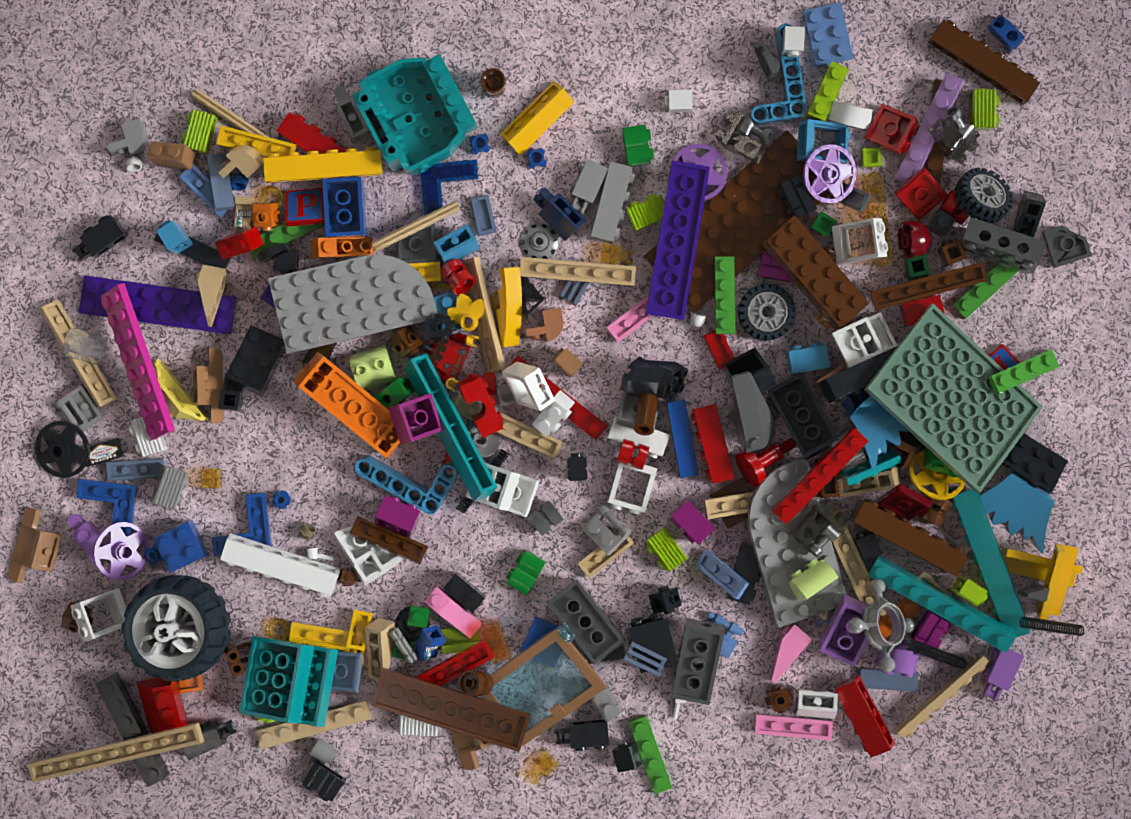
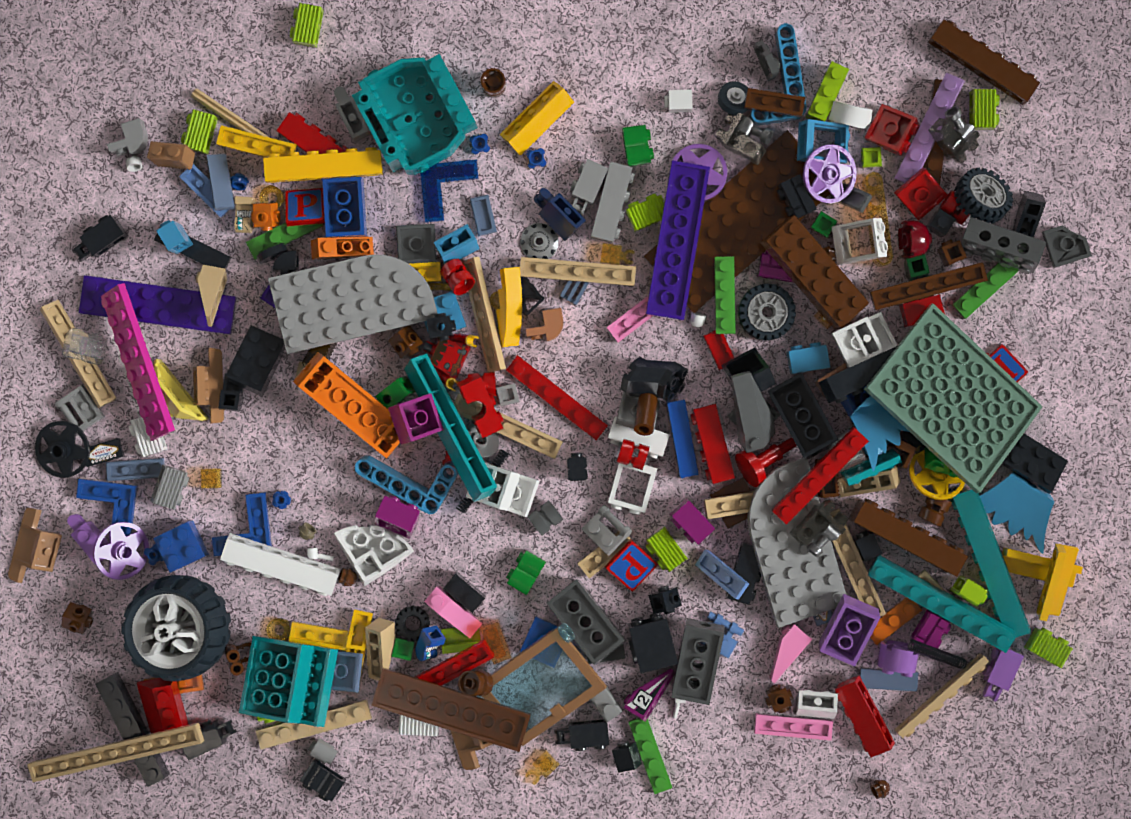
white window [71,588,126,642] -> none
red brick [215,226,264,260] -> none
tan brick [218,145,263,178] -> none
yellowish green brick [349,344,397,391] -> none
reddish brown tile [350,516,428,565] -> none
tan axle [372,201,460,252] -> none
light grey axle [390,628,417,664] -> none
green plate [407,605,430,628] -> none
yellow plate [447,293,485,331] -> none
white window [502,361,555,411] -> none
white brick [532,390,575,437] -> none
medium nougat brick [554,347,583,378] -> none
sand blue tile [623,641,667,676] -> none
white brick [782,26,805,57] -> none
yellowish green brick [789,559,839,602] -> none
medium blue plate [803,2,854,68] -> none
light grey piece [848,579,915,673] -> none
dark red tile [877,484,932,520] -> none
blue leg [987,15,1025,54] -> none
bright green plate [988,349,1060,395] -> none
dark grey slope [1018,584,1050,602] -> none
black piece [1020,617,1085,636] -> none
none -> lime brick [290,3,324,48]
none -> tile [604,539,659,592]
none -> slope [623,668,675,722]
none -> black wheel [718,81,748,115]
none -> reddish brown plate [744,88,805,117]
none -> reddish brown plate [870,780,890,799]
none -> lime brick [1024,627,1073,669]

